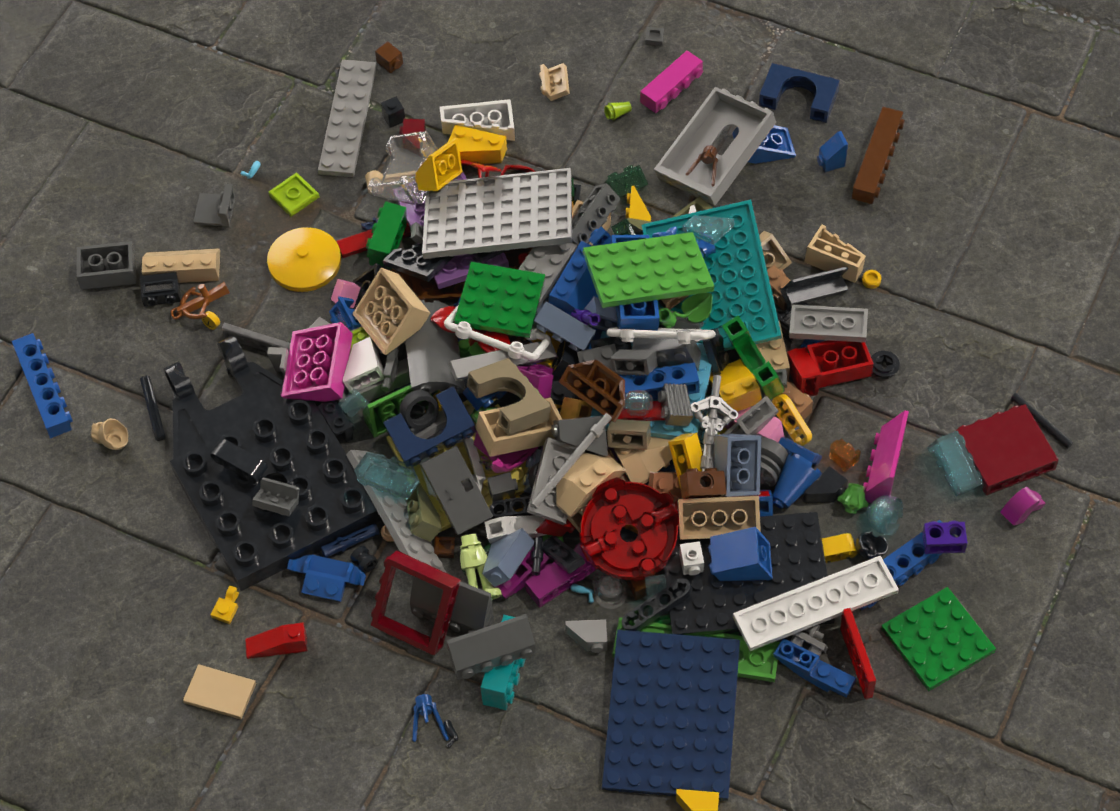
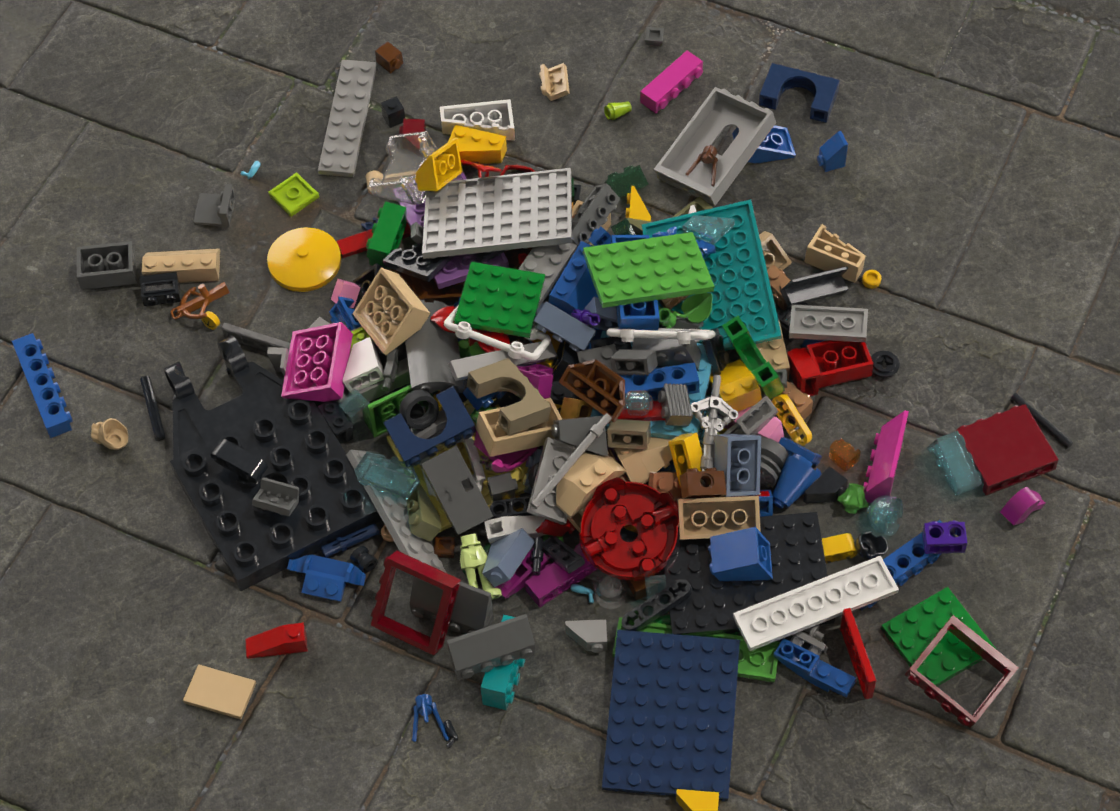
yellow plate [211,586,239,624] -> none
white brick [679,542,704,575] -> none
reddish brown brick [852,107,905,204] -> none
none -> window [905,615,1019,728]

